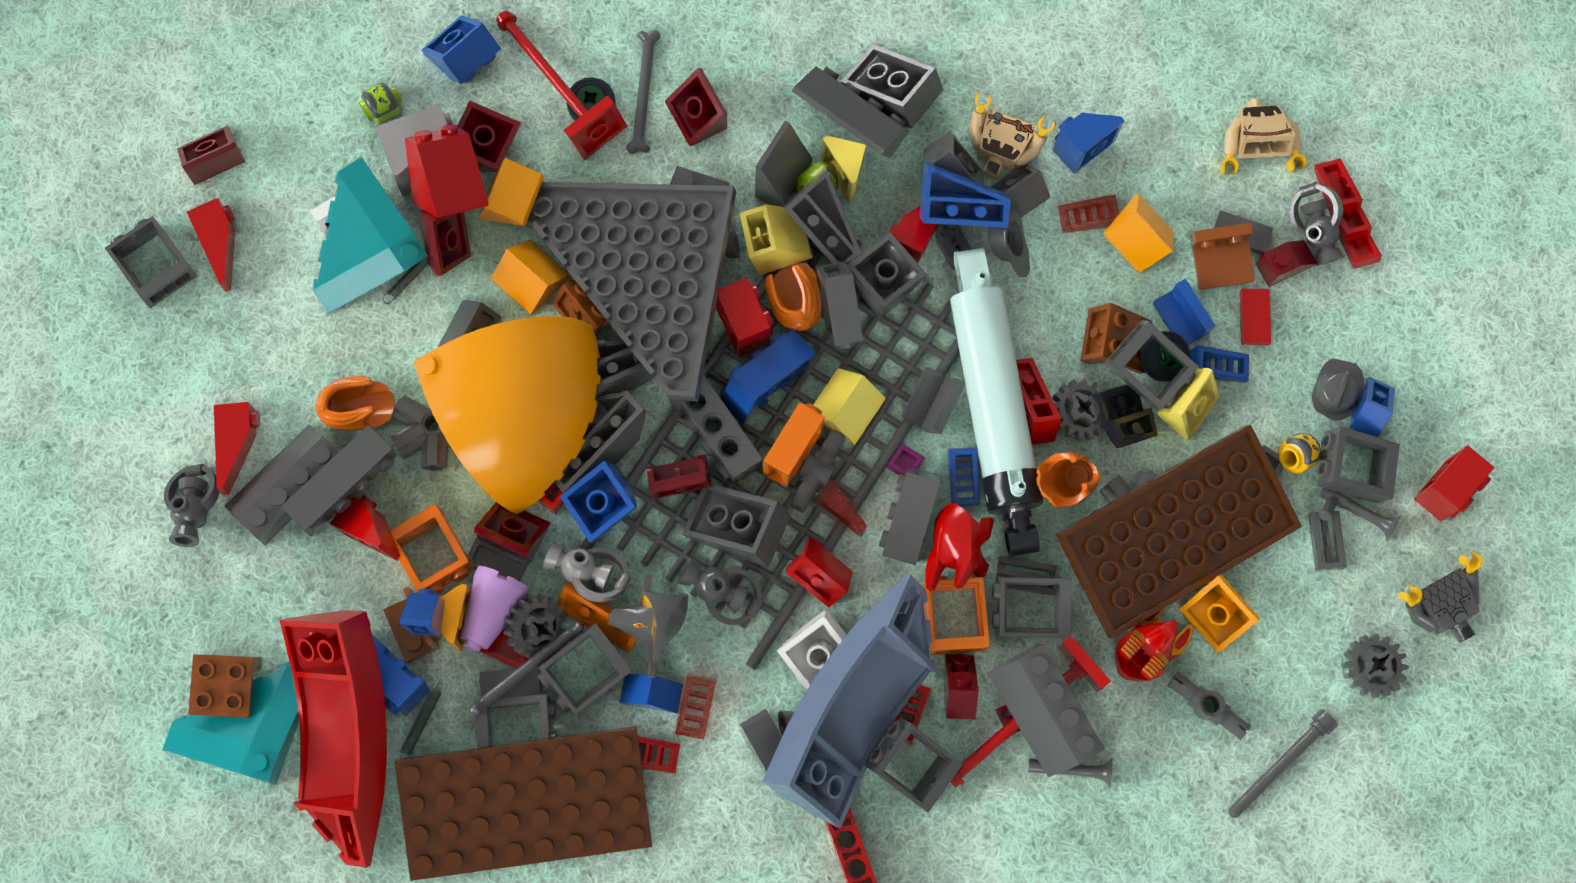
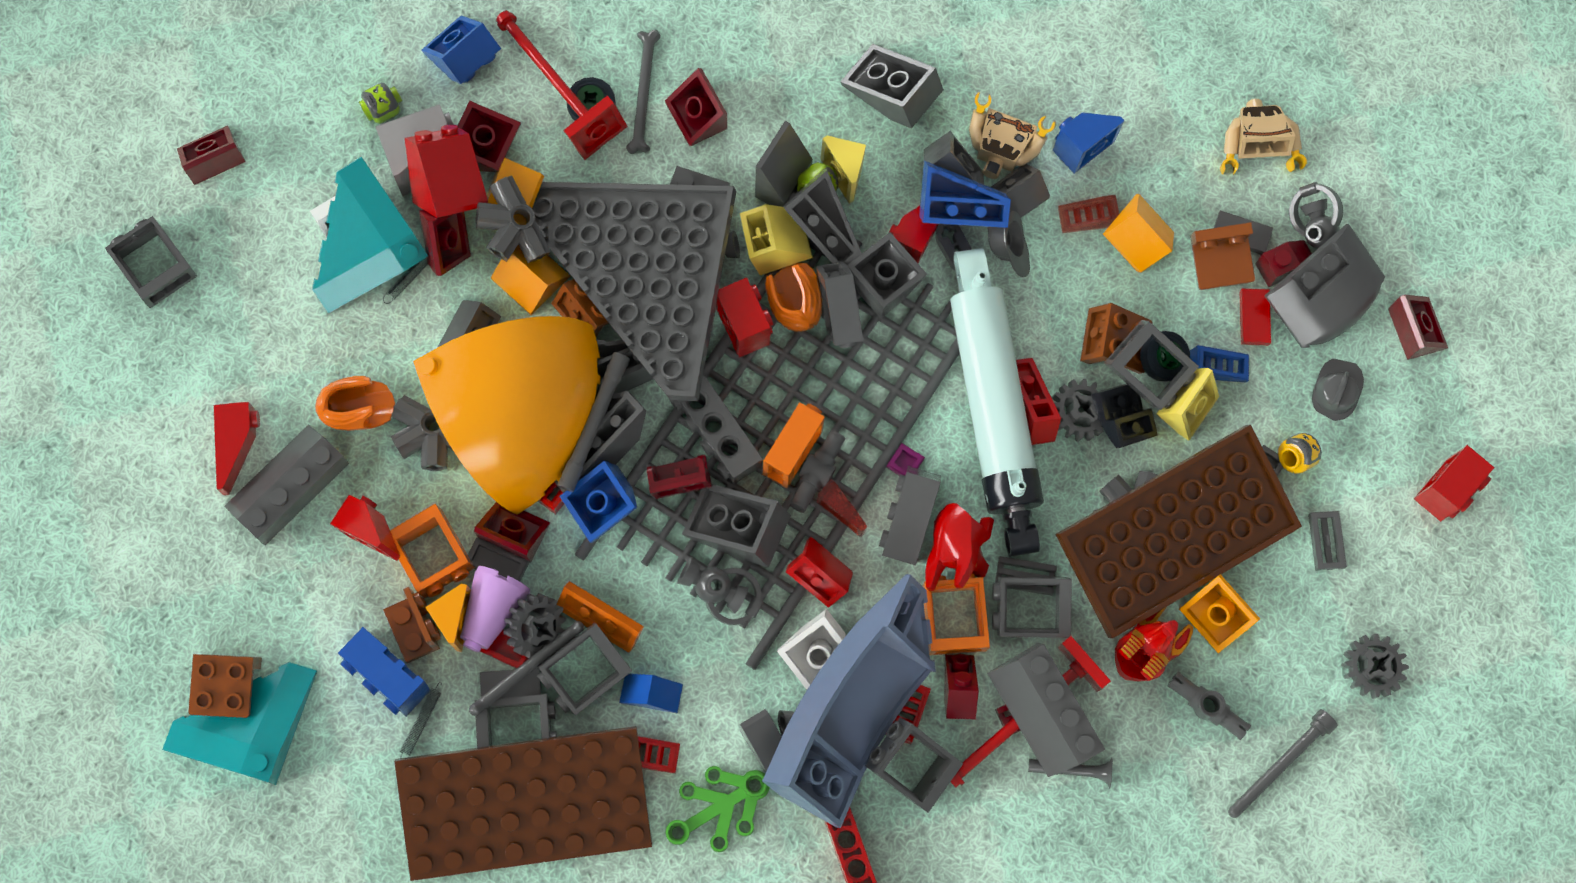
dark grey piece [164,464,219,547] -> none
red slope [186,198,236,292] -> none
red slope [279,610,387,868] -> none
dark grey slope [281,425,397,537] -> none
blue slope [400,589,444,636] -> none
light grey piece [543,541,631,602] -> none
dark grey piece [608,575,688,678] -> none
clear red slope [675,673,716,740] -> none
blue wedge [721,329,816,425] -> none
dark grey slope [792,66,909,158] -> none
light yellow slope [813,368,886,446] -> none
dark grey panel [902,367,966,434] -> none
blue slope [948,447,980,506] -> none
orange hair [1036,452,1101,508] -> none
blue panel [1153,279,1216,345] -> none
red slope [1314,158,1382,269] -> none
dark grey window [1317,426,1400,503] -> none
dark grey piece [1319,488,1401,541] -> none
blue slope [1350,377,1395,437] -> none
torso [1398,551,1483,643] -> none
none -> dark grey piece [475,176,551,263]
none -> dark grey piece [557,352,630,492]
none -> bright green plant [665,766,770,852]
none -> dark grey slope [1265,224,1385,348]
none -> dark red slope [1388,294,1448,360]

